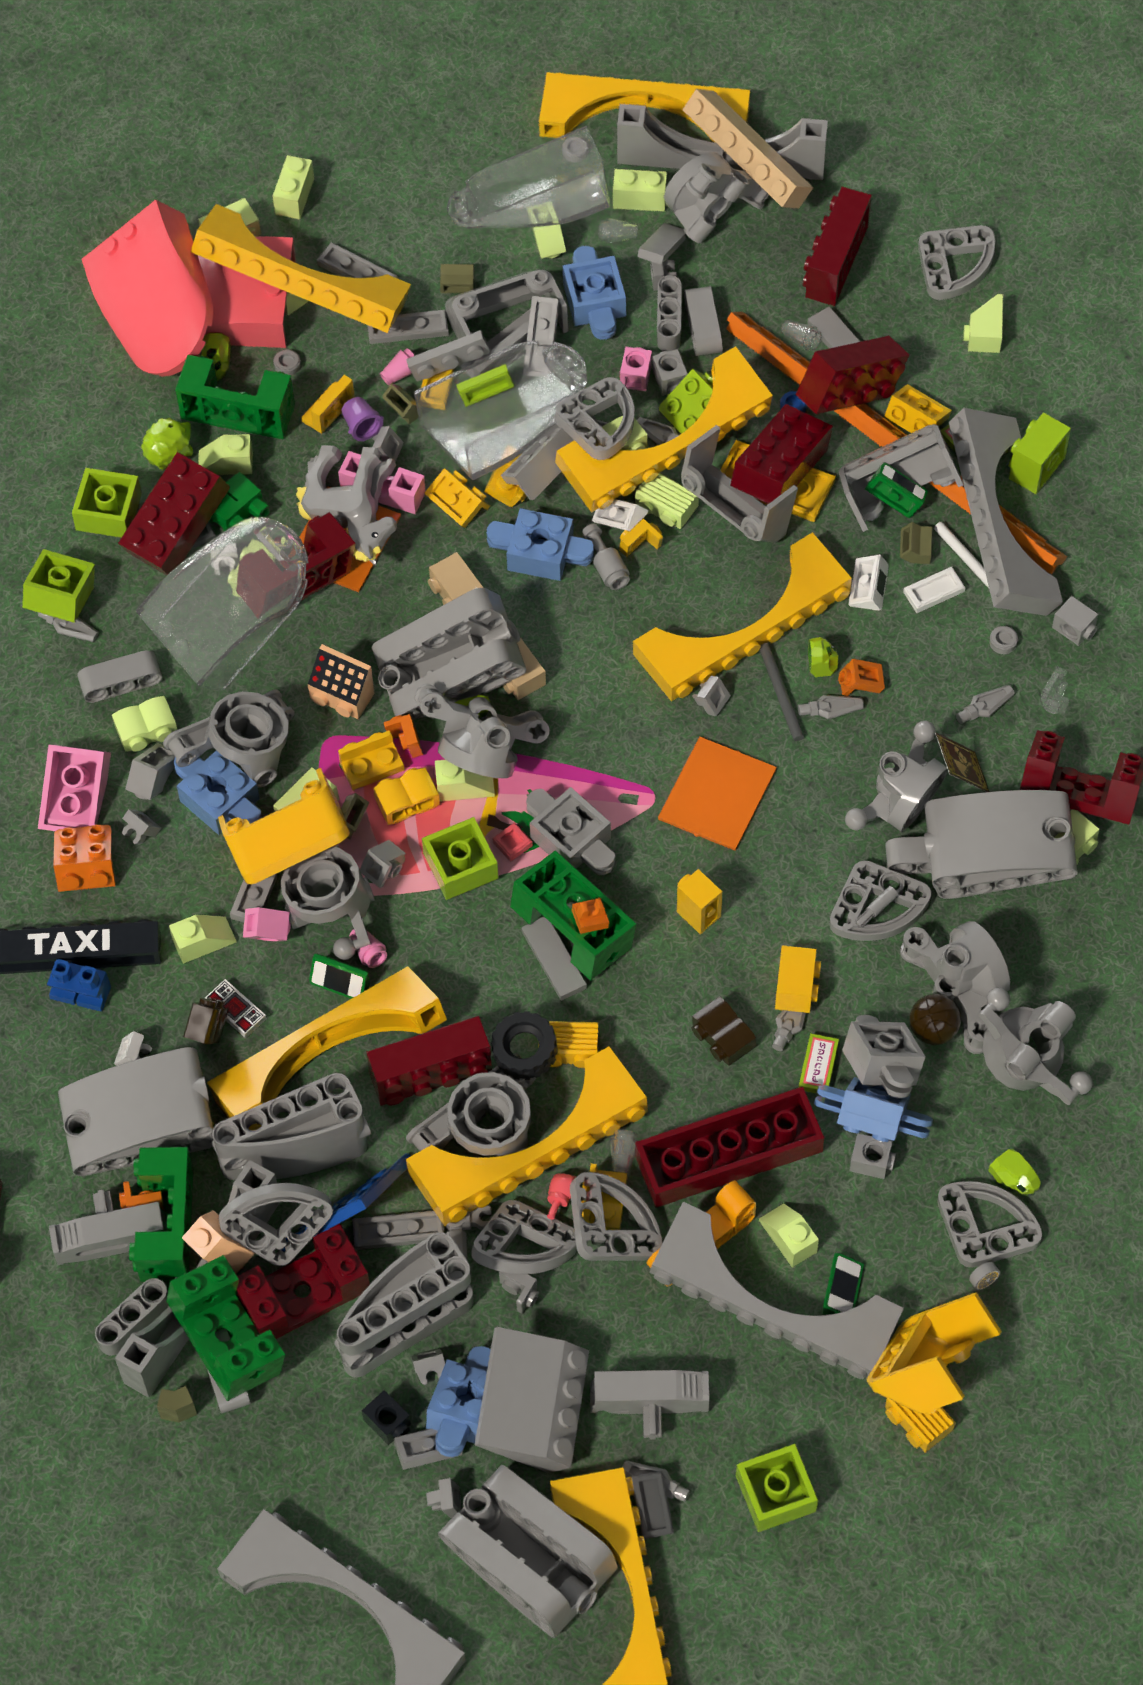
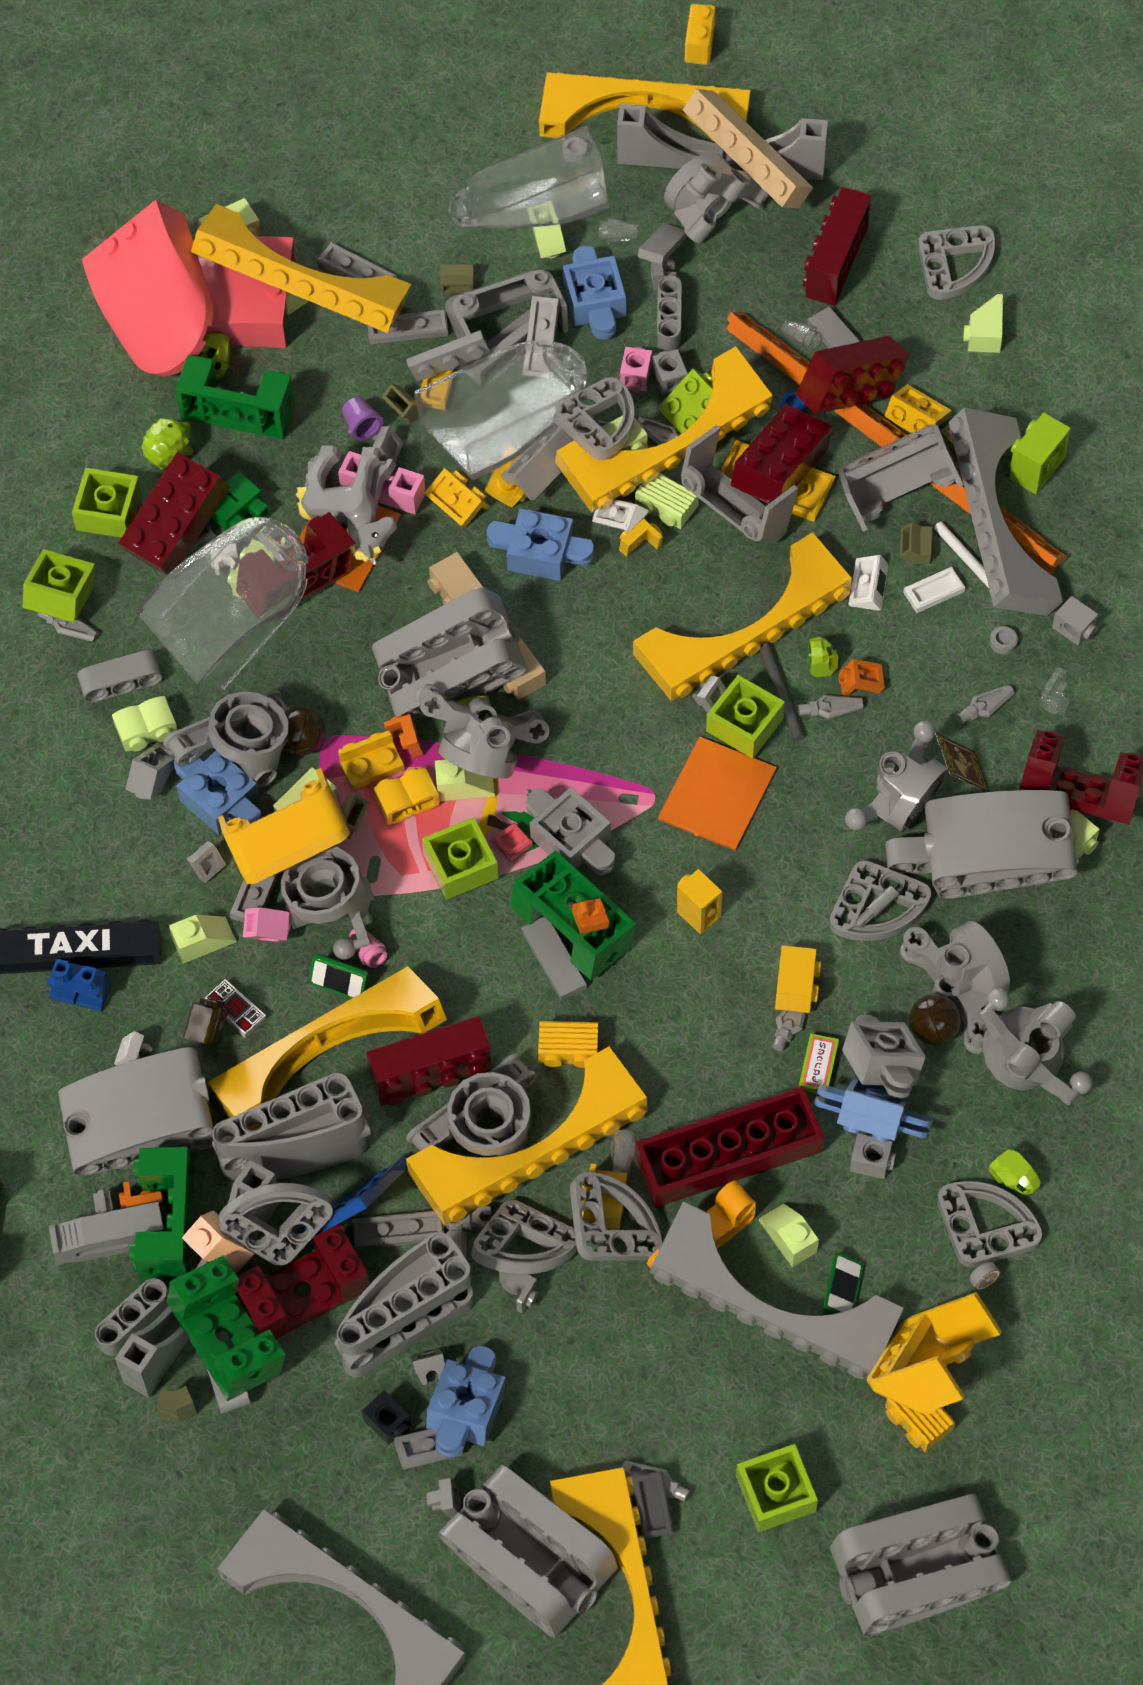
bright pink slope [38,745,111,831] -> none
orange bracket [53,825,115,892] -> none
light grey tile [122,809,161,845] -> none
yellowish green slope [198,434,253,475] -> none
yellowish green brick [273,155,314,219] -> none
light grey tile [274,350,301,376] -> none
yellow bracket [302,375,355,434] -> none
slope [308,644,374,719] -> none
light grey brick [360,840,405,888] -> none
bright pink cone [379,348,415,386] -> none
lime tile [456,364,515,407] -> none
light grey slope [475,1327,589,1473] -> none
black tyre [491,1011,558,1080] -> none
coral piece [547,1173,581,1220] -> none
light grey piece [582,524,630,590] -> none
light grey piece [590,1370,709,1440] -> none
yellowish green brick [613,169,667,211] -> none
light grey beam [684,286,723,356] -> none
dark brown brick [691,996,756,1066] -> none
green slope [865,462,928,518] -> none
none -> light grey tile [187,841,226,883]
none -> dark brown piece [283,706,325,756]
none -> yellow brick [685,4,716,64]
none -> lime brick [706,675,785,759]
none -> light grey panel [830,1494,1012,1637]

